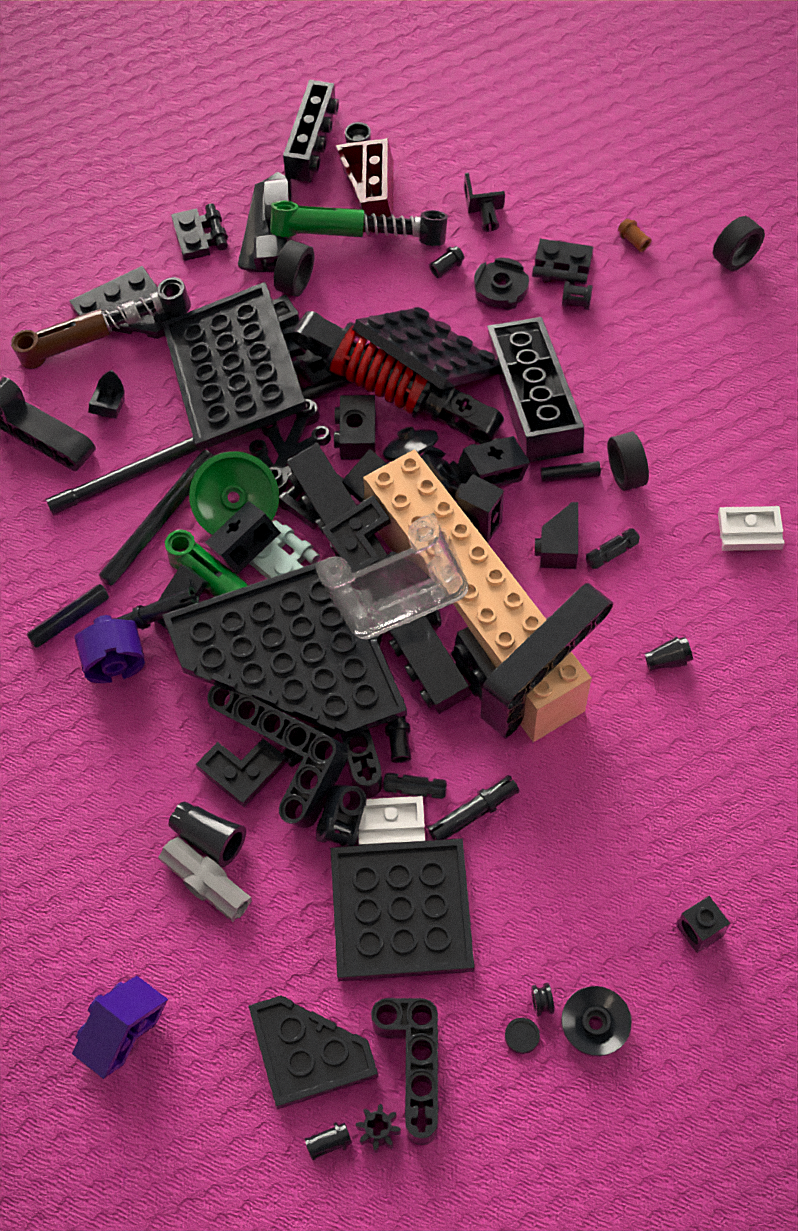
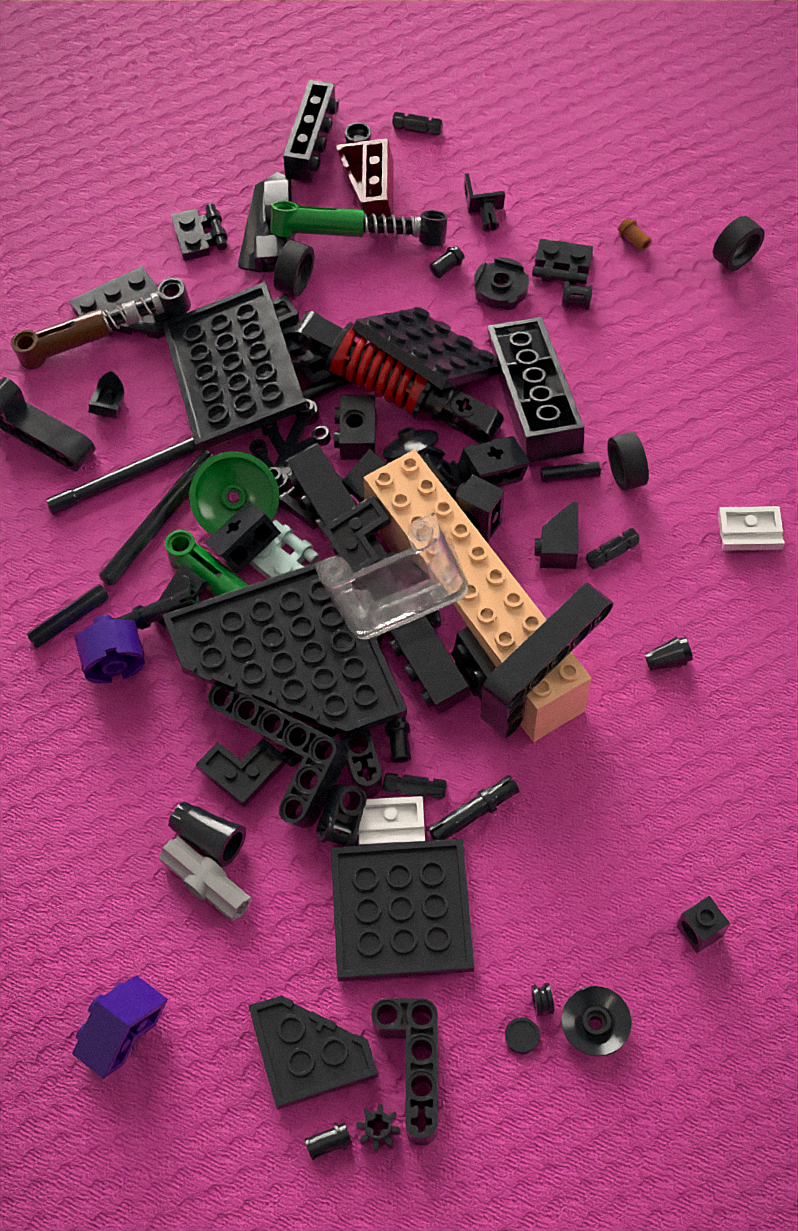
none -> black axle [392,111,443,135]

